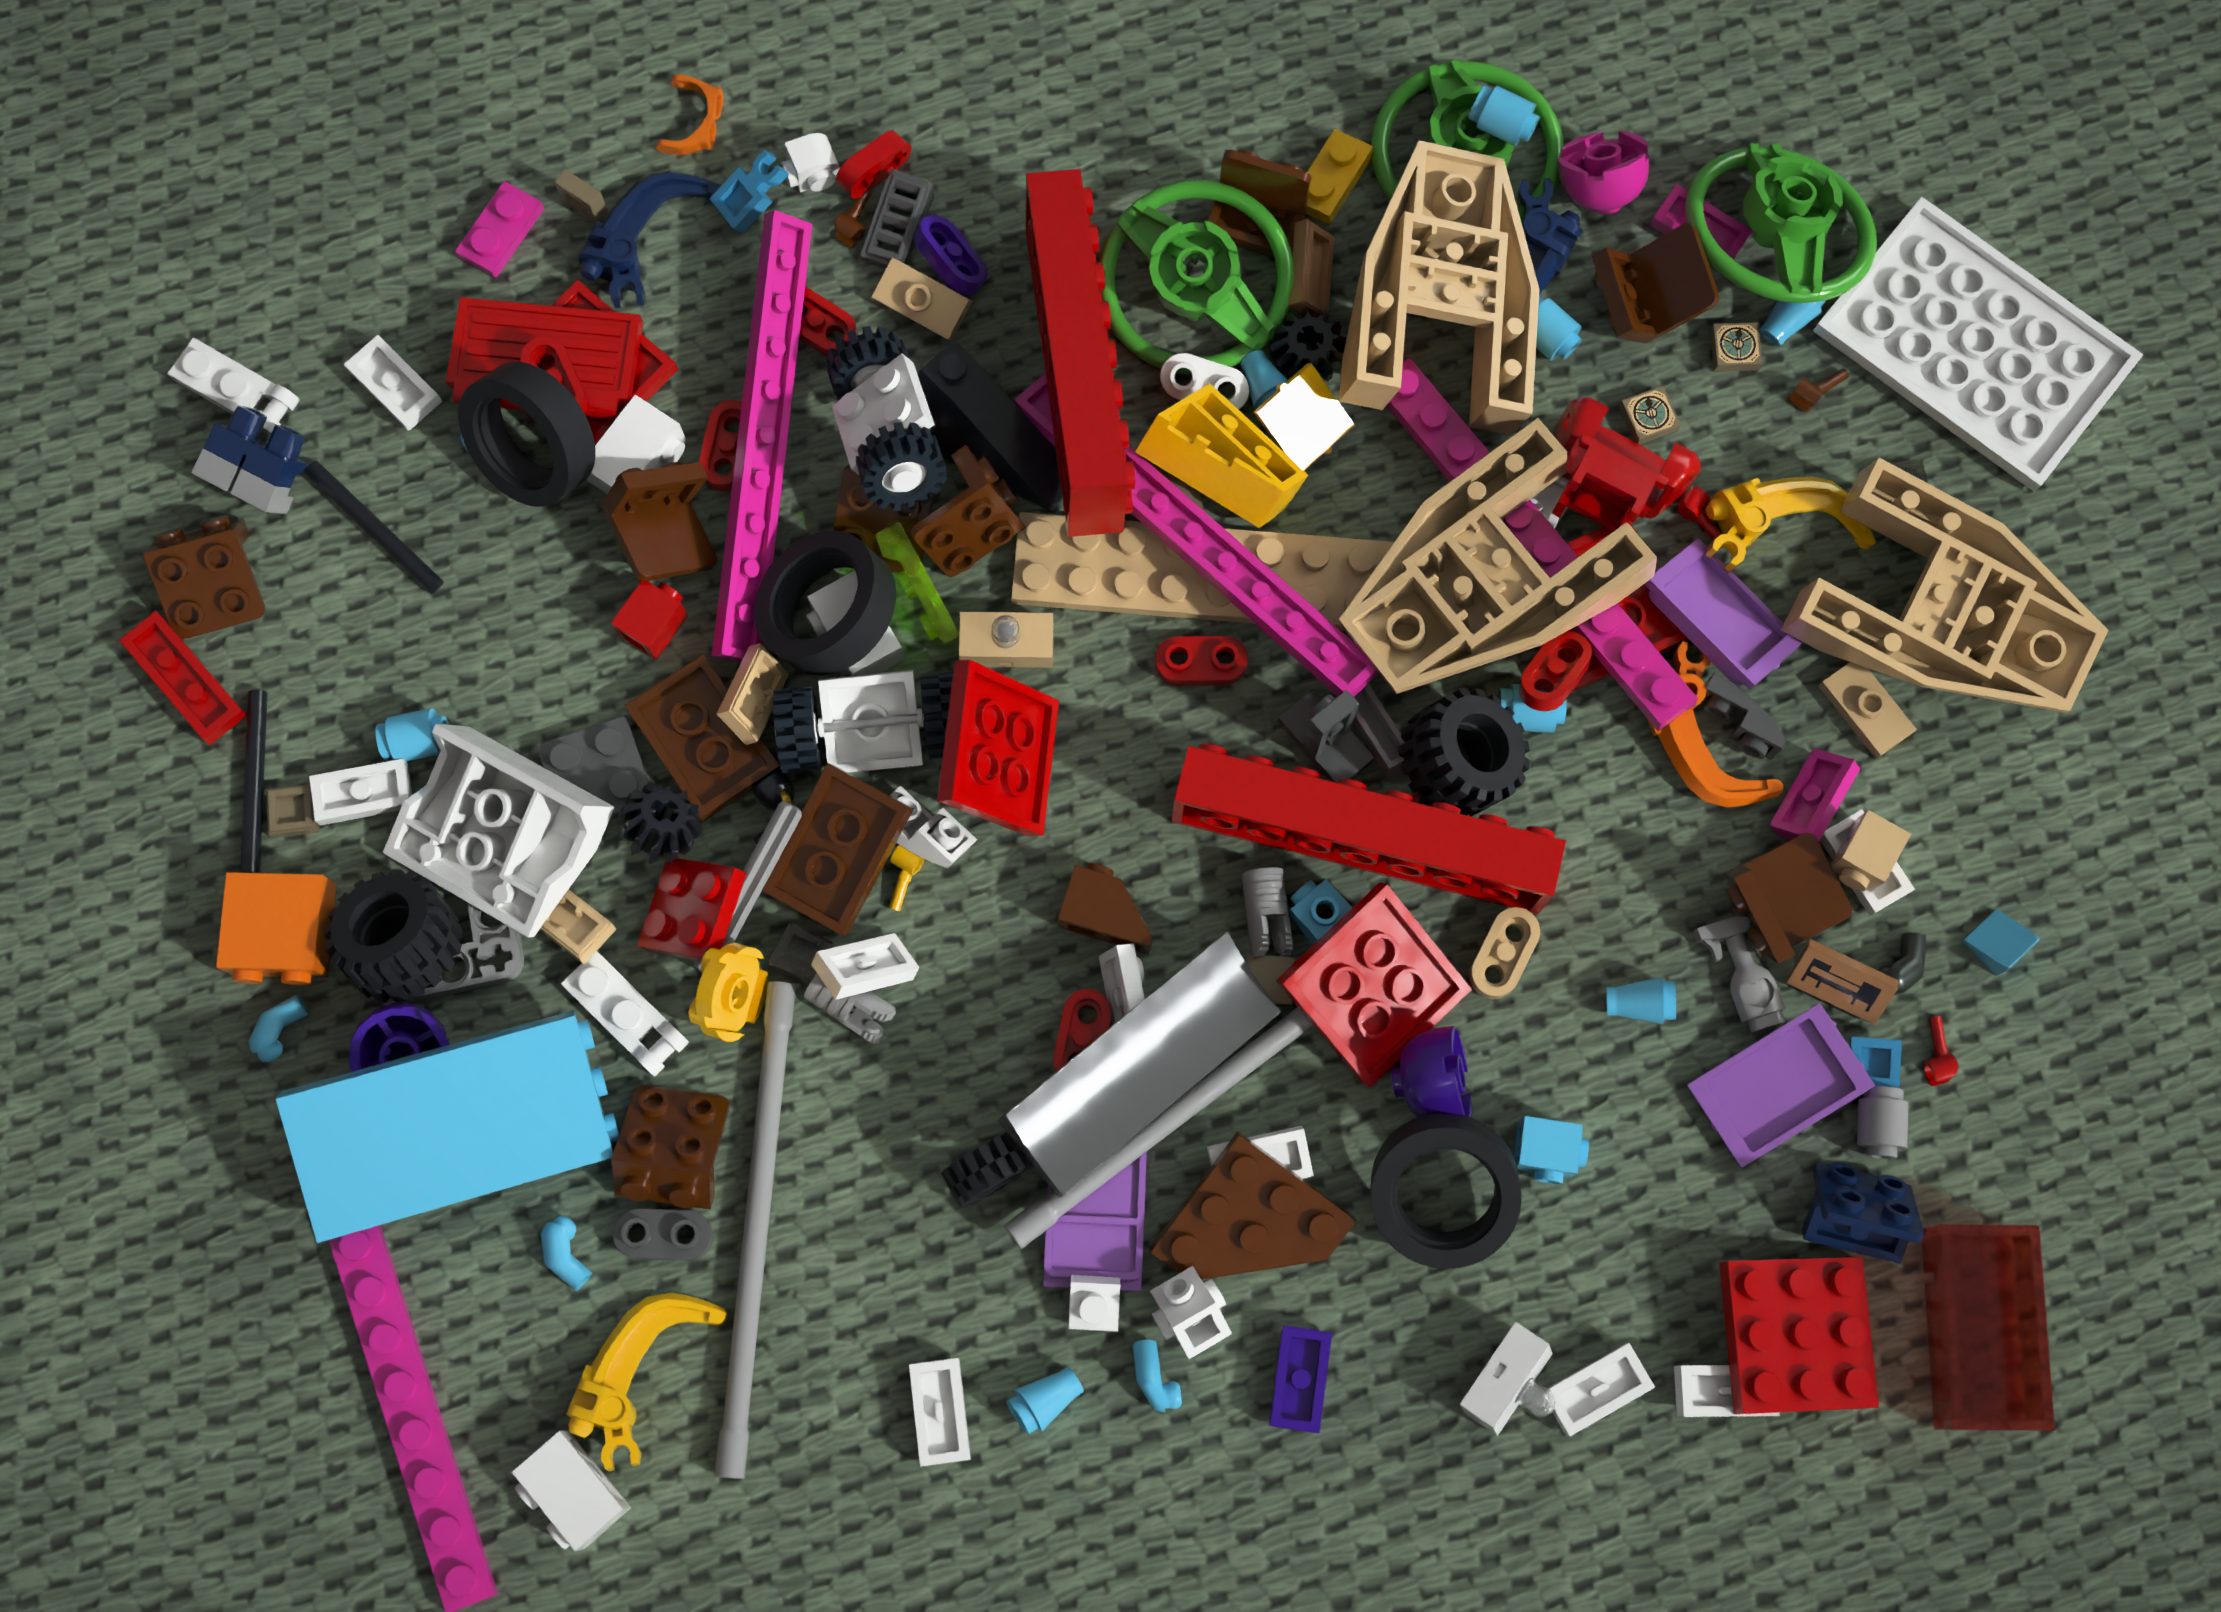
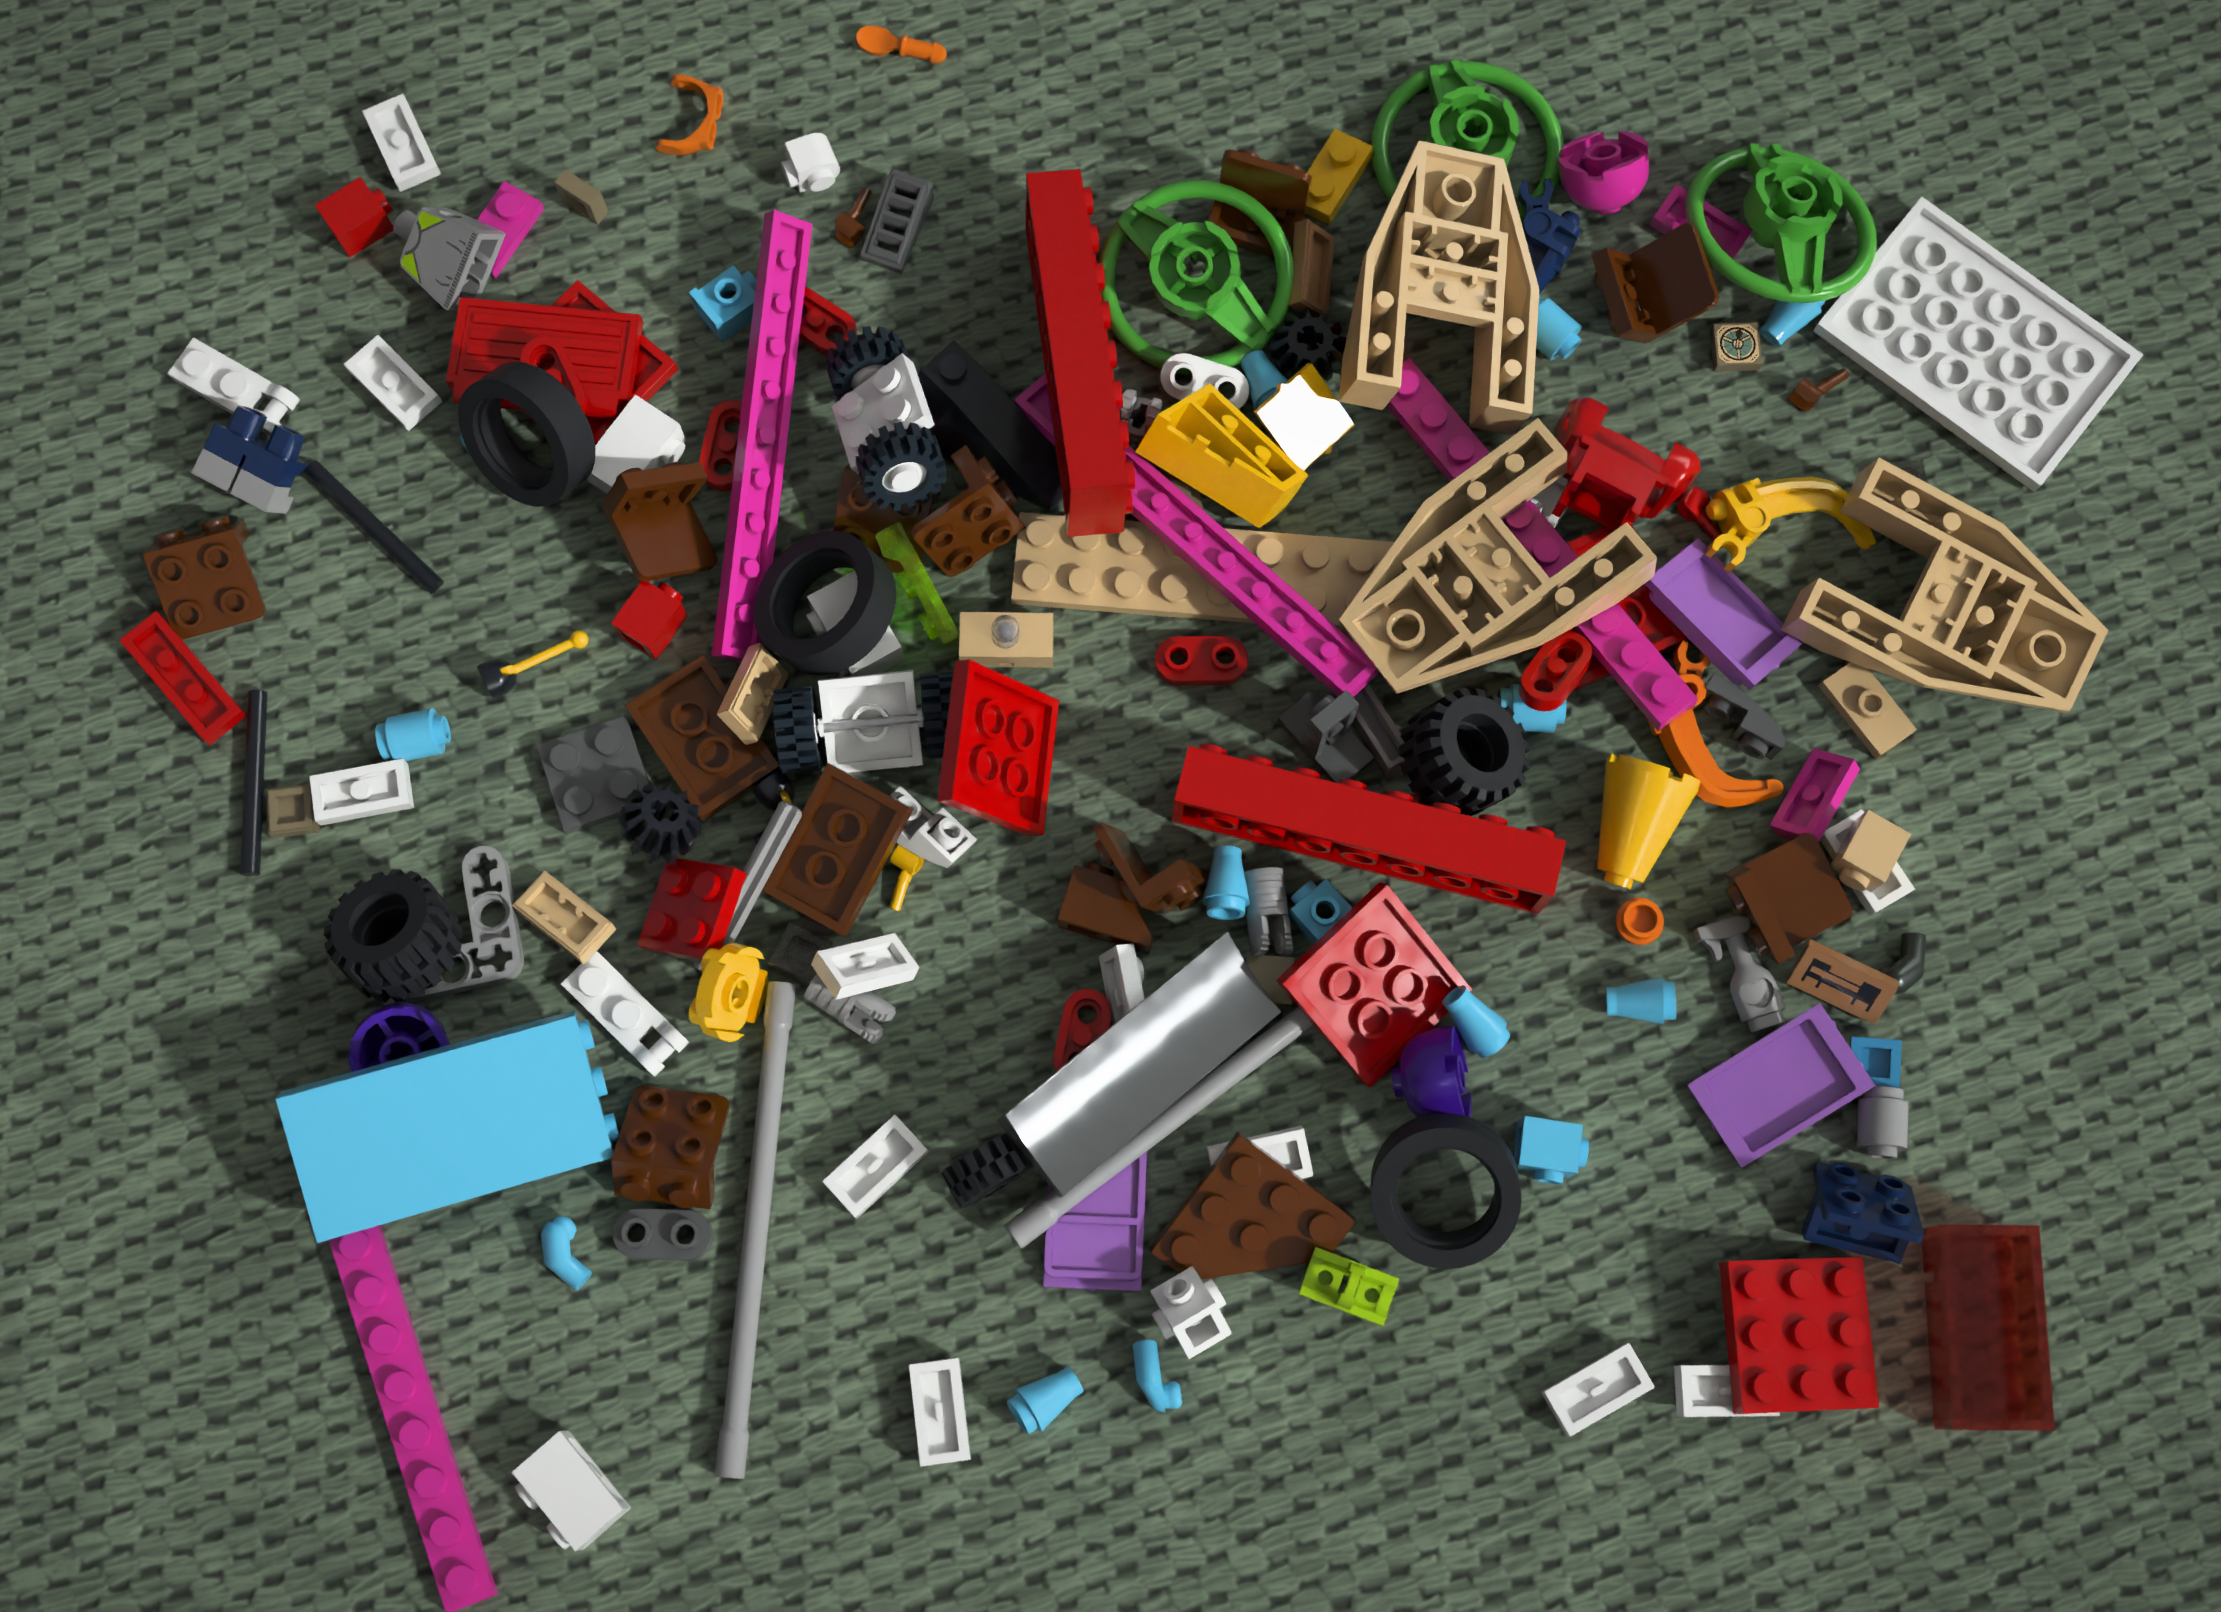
orange brick [216,872,337,985] -> none
medium azure arm [248,994,309,1063] -> none
white piece [383,724,615,937] -> none
yellow piece [566,1292,727,1471] -> none
dark blue piece [578,171,722,308] -> none
dark azure plate [709,149,789,234] -> none
red beam [835,130,912,199] -> none
tan plate [872,257,973,341] -> none
dark purple plate [914,215,988,295] -> none
white plate [1069,1275,1121,1331] -> none
dark purple plate [1269,1325,1332,1434] -> none
white piece [1460,1321,1555,1436] -> none
medium azure brick [1468,85,1540,146] -> none
tan plate [1469,907,1540,999] -> none
tile [1619,386,1681,444] -> none
red hand [1922,1016,1959,1086] -> none
medium azure slope [1962,909,2040,976] -> none
none -> red brick [314,177,394,258]
none -> white plate [362,94,441,192]
none -> light grey torso [393,207,506,311]
none -> hinge [477,630,589,700]
none -> medium azure brick [689,265,757,343]
none -> white plate [822,1115,929,1219]
none -> orange piece [856,26,947,64]
none -> reddish brown bracket [1094,822,1208,914]
none -> light grey hinge [1120,389,1162,451]
none -> medium azure cone [1202,846,1250,920]
none -> lime hips [1298,1247,1400,1327]
none -> medium azure cone [1442,985,1510,1058]
none -> yellow cone [1597,753,1701,889]
none -> orange plate [1615,898,1664,946]

